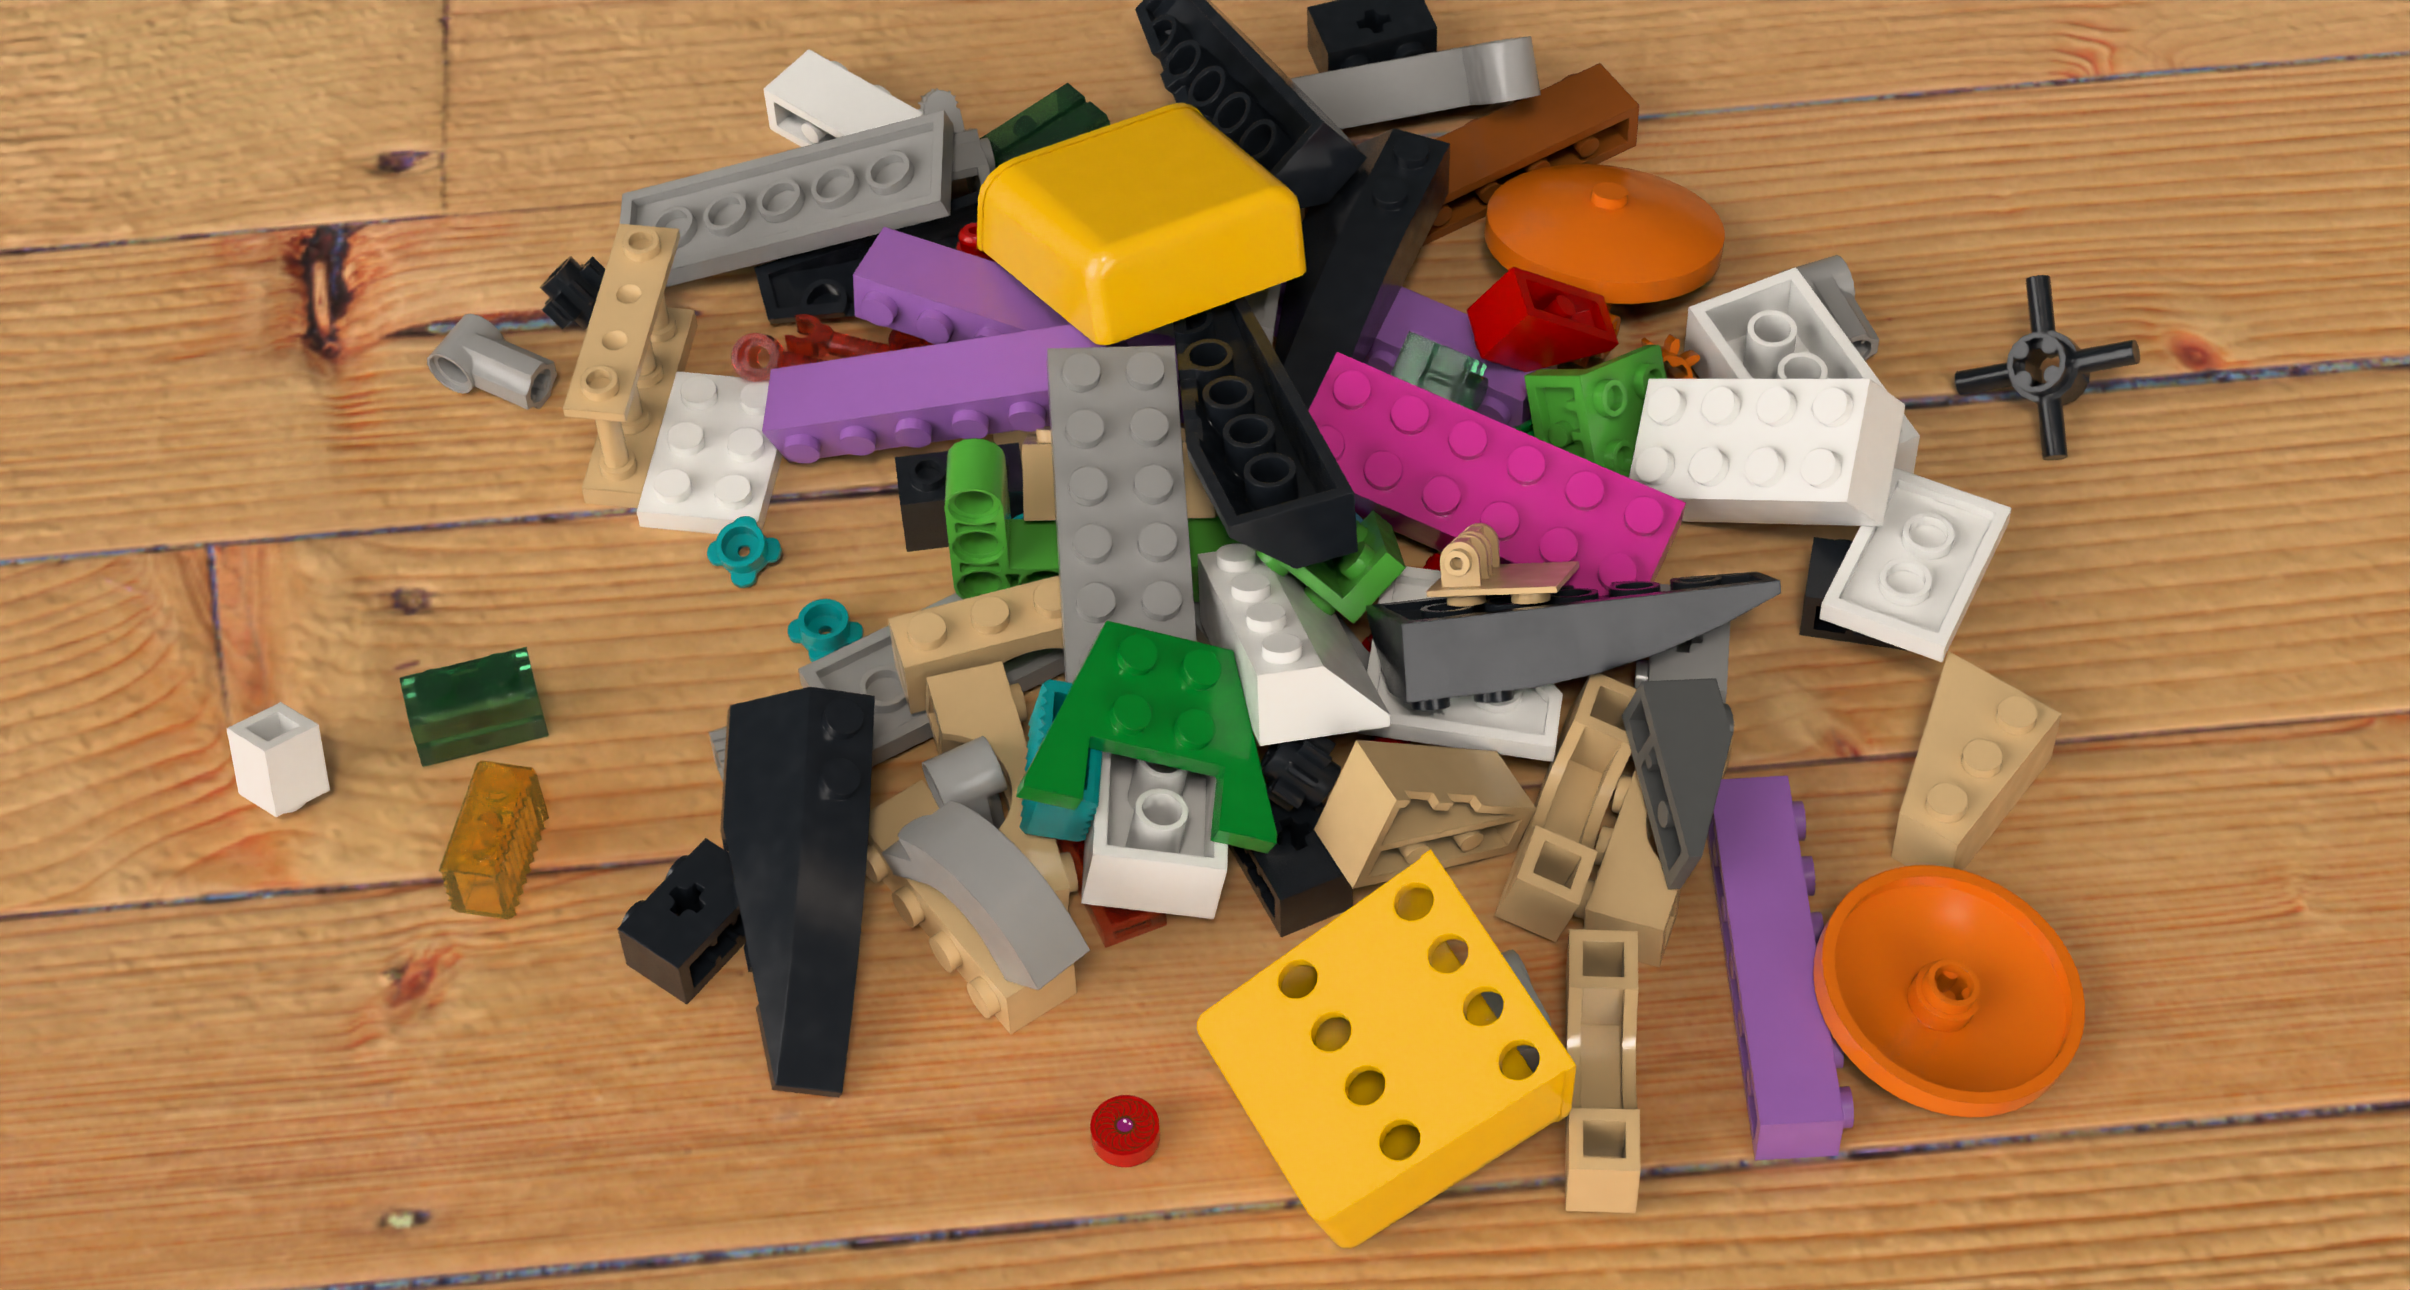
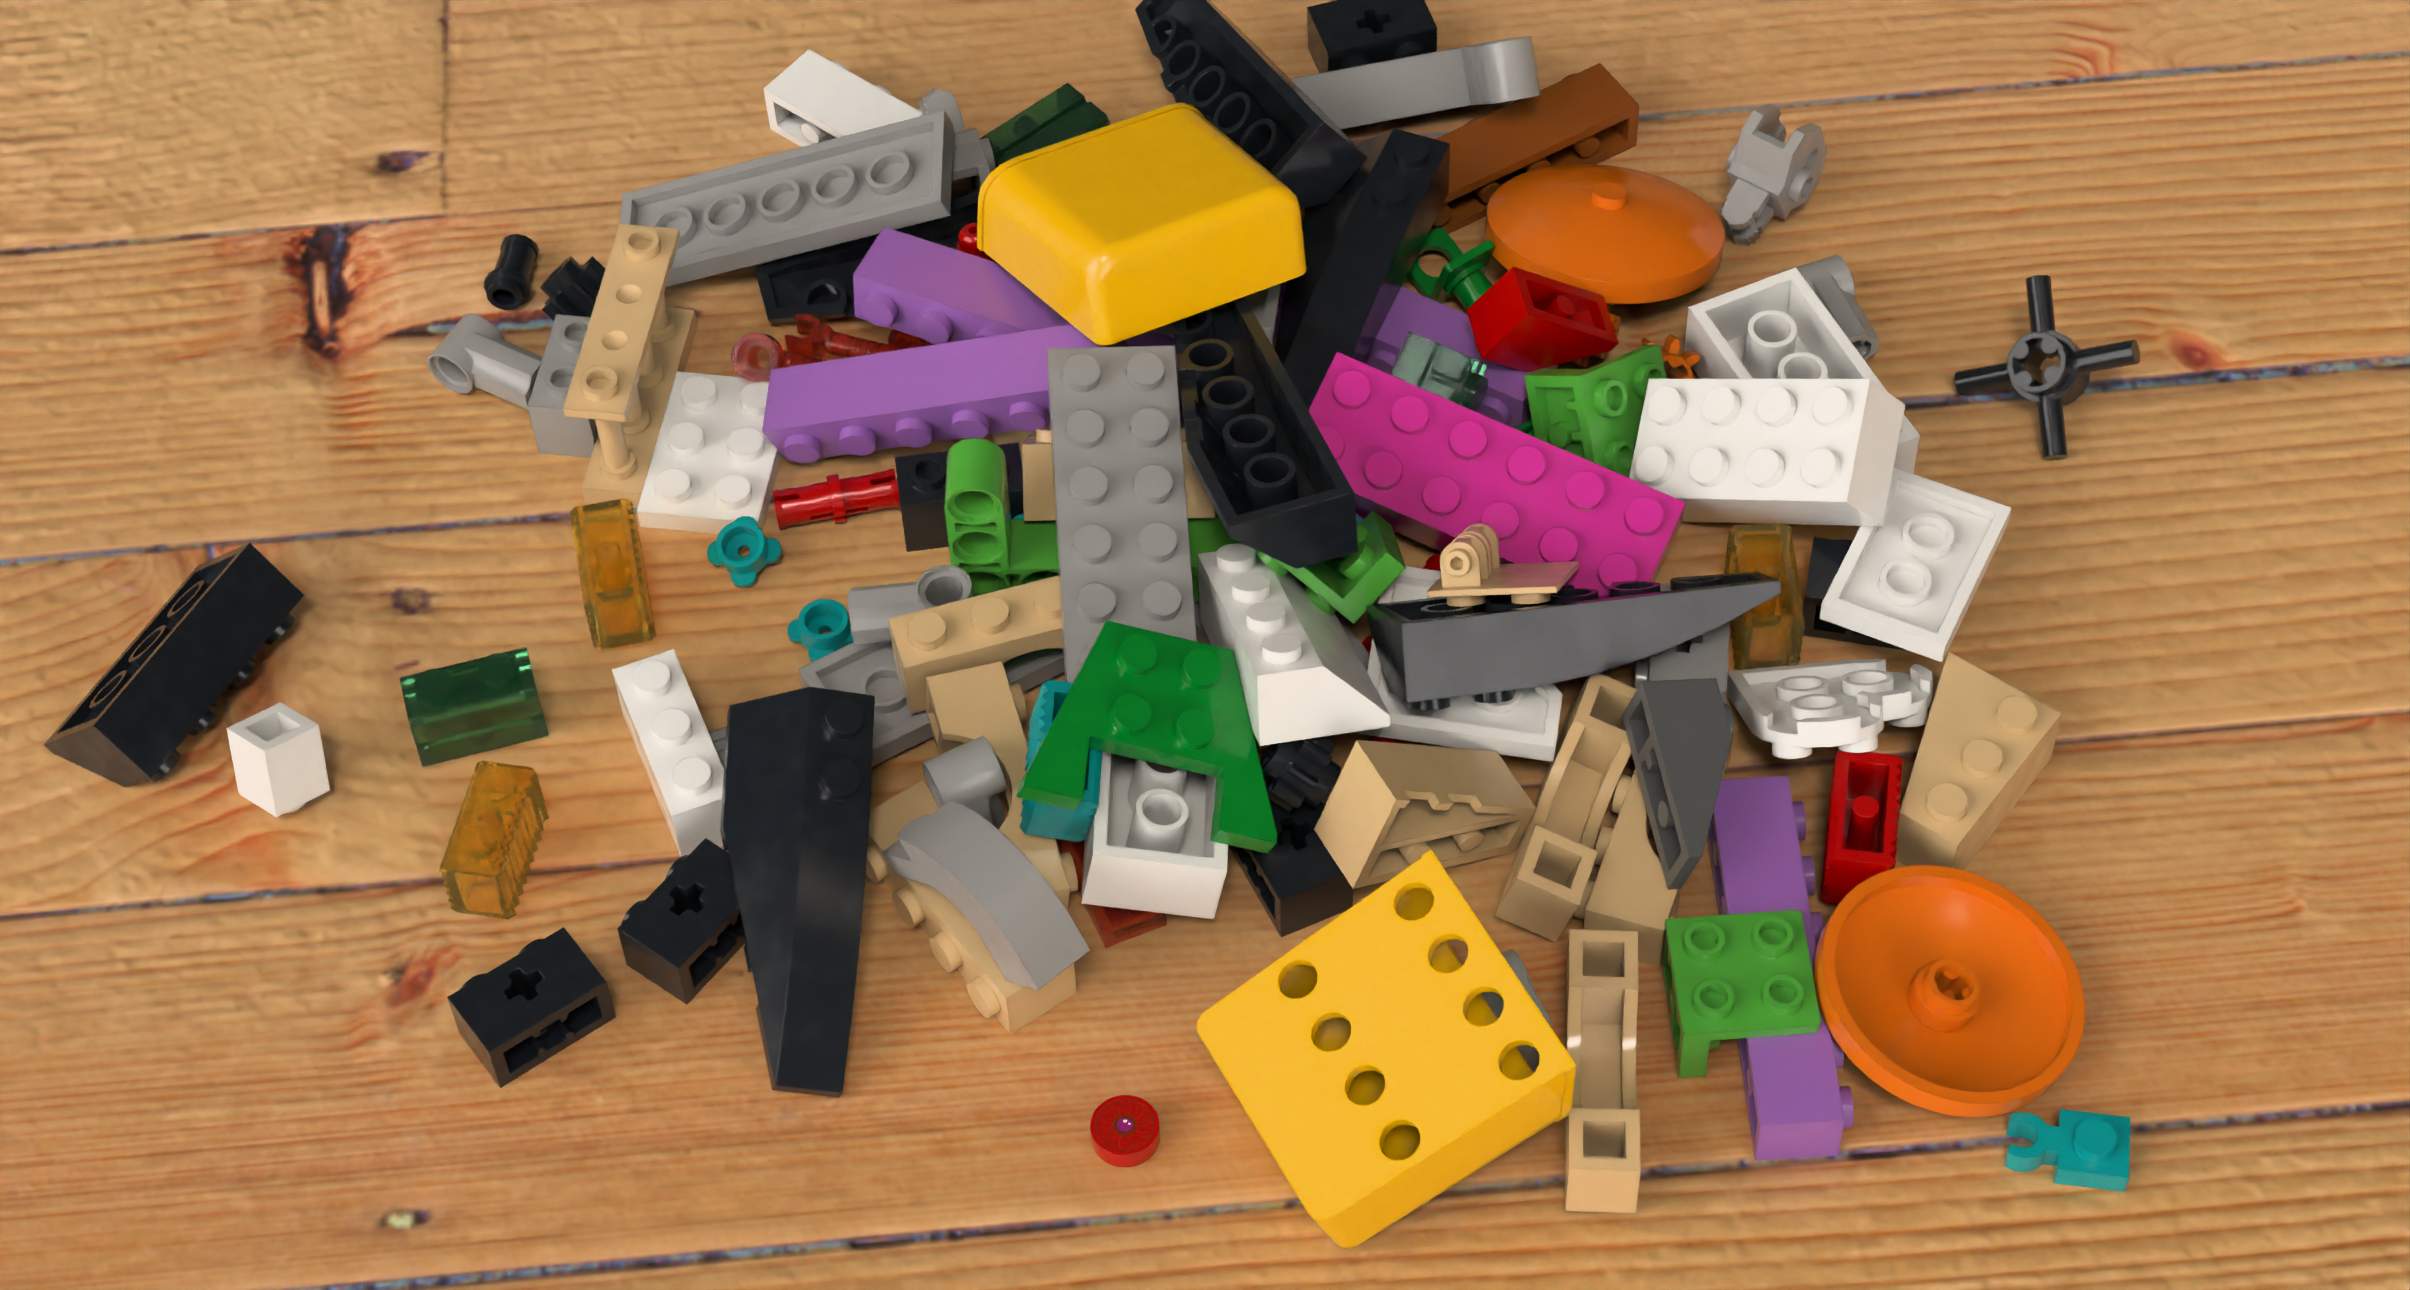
none -> black slope [44,543,304,787]
none -> black brick [447,927,616,1088]
none -> black pin [484,234,539,310]
none -> light grey brick [528,314,598,458]
none -> clear yellow brick [570,498,656,650]
none -> white brick [612,649,724,857]
none -> red pin [772,469,900,529]
none -> light grey piece [848,565,975,645]
none -> green bracket [1408,227,1496,310]
none -> bright green bracket [1661,910,1821,1078]
none -> light grey hinge [1720,103,1827,246]
none -> clear yellow brick [1724,524,1805,670]
none -> white plate [1727,659,1933,759]
none -> red brick [1821,750,1903,905]
none -> teal plate [2005,1109,2130,1192]

